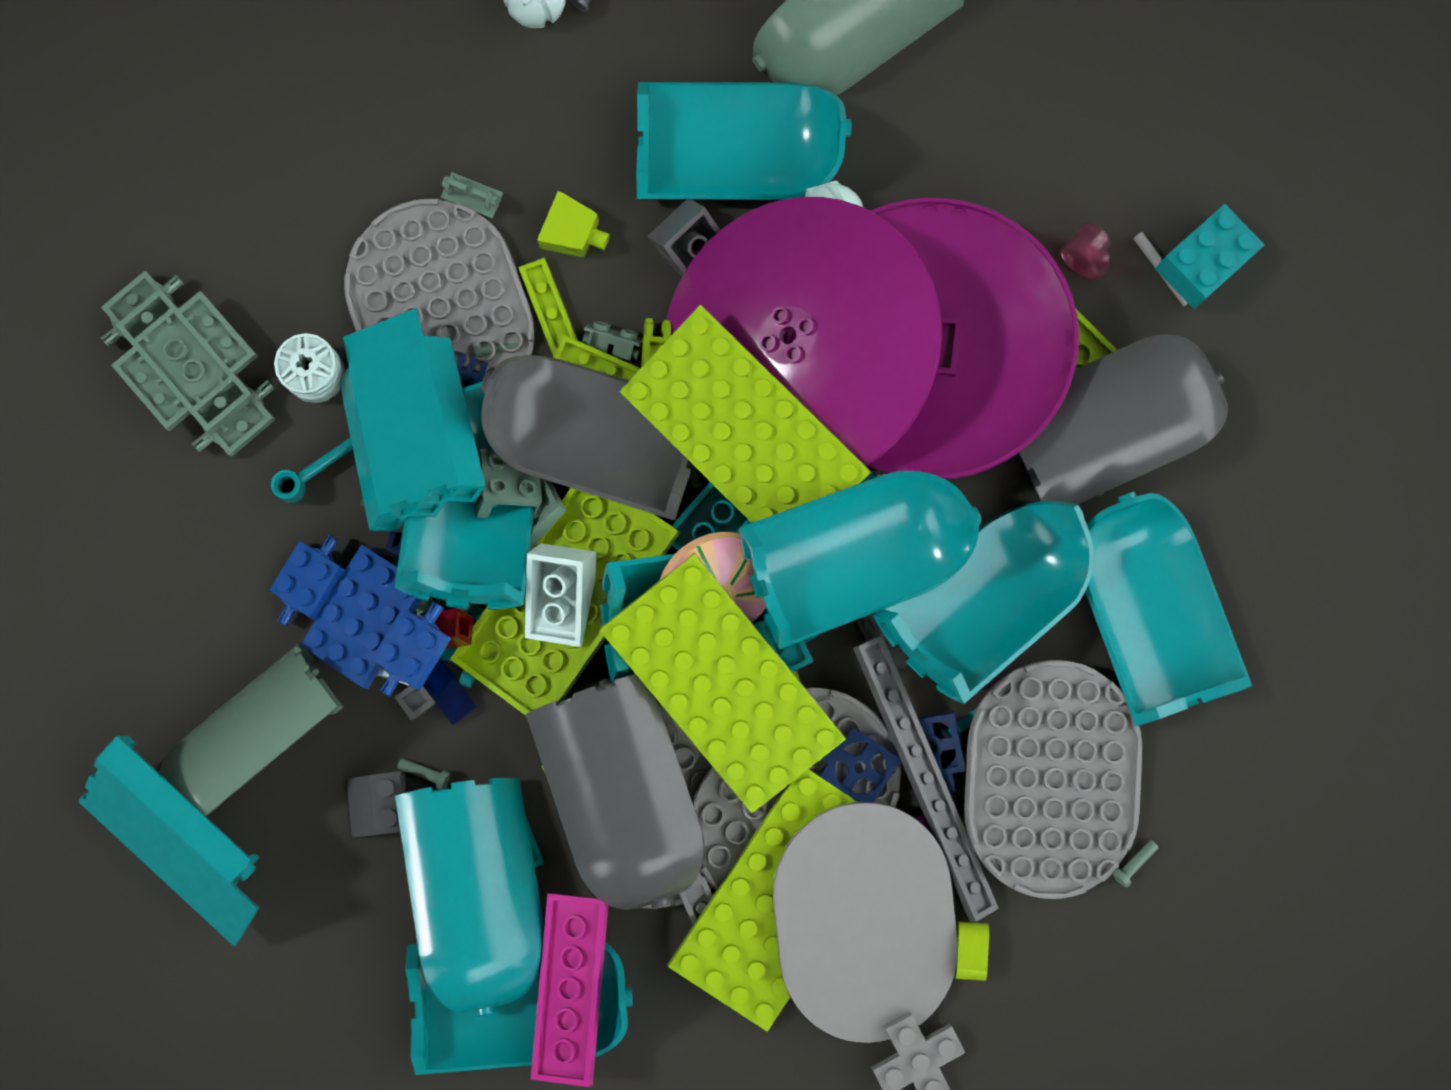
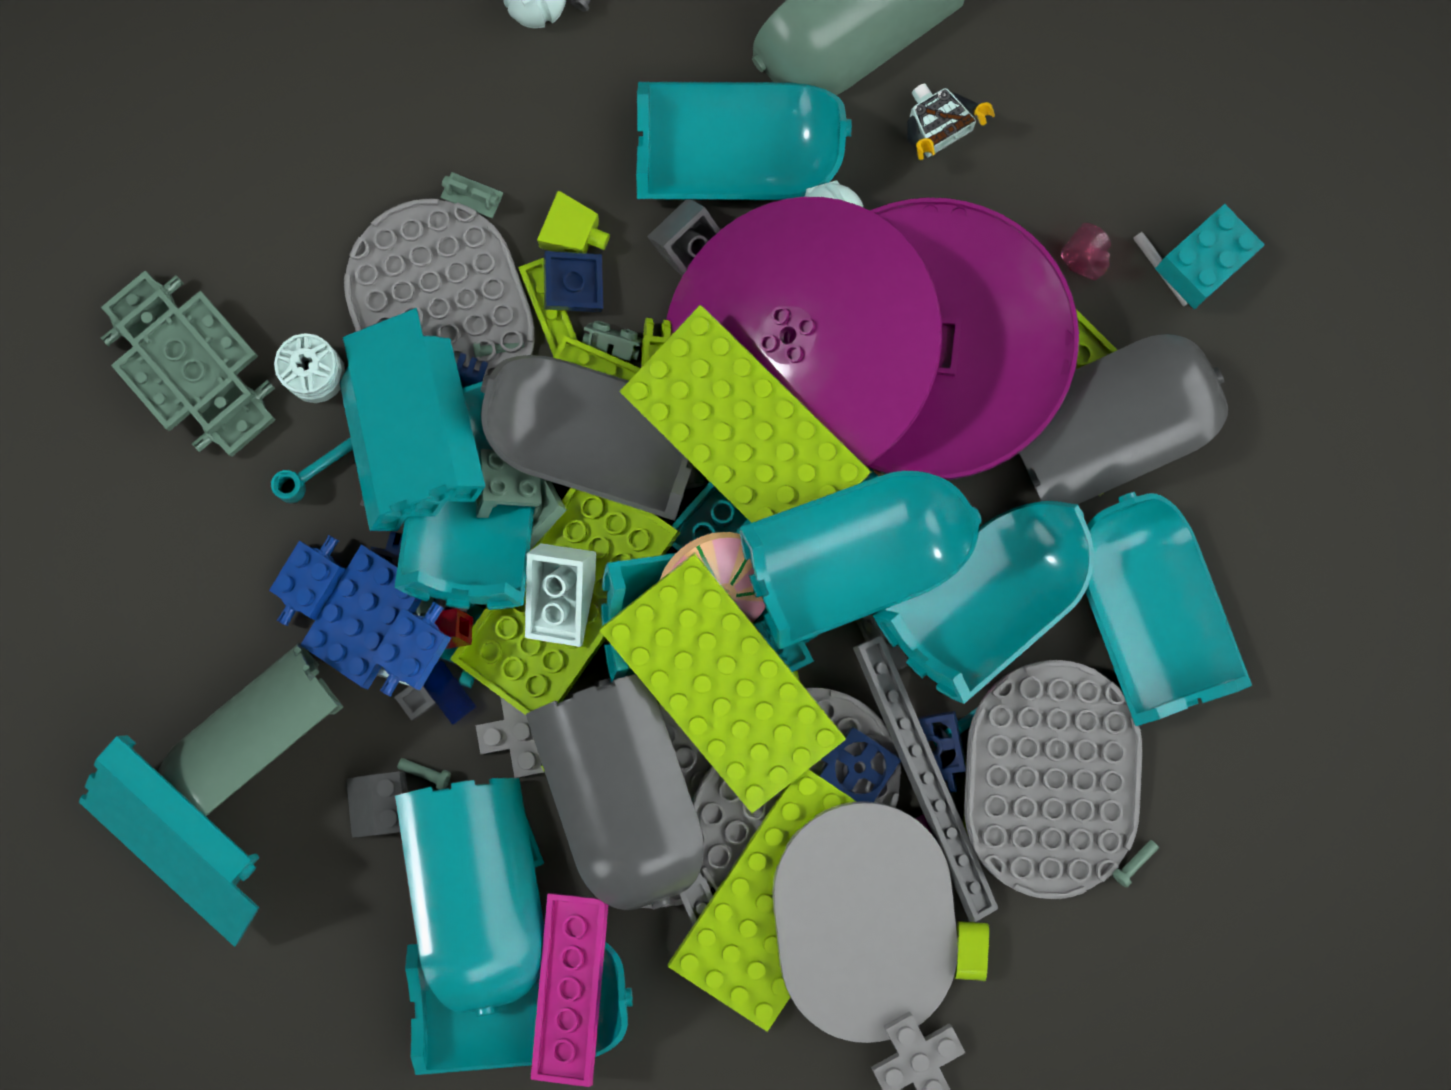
none -> light grey plate [475,697,544,778]
none -> dark blue plate [543,251,603,312]
none -> torso [907,83,995,160]

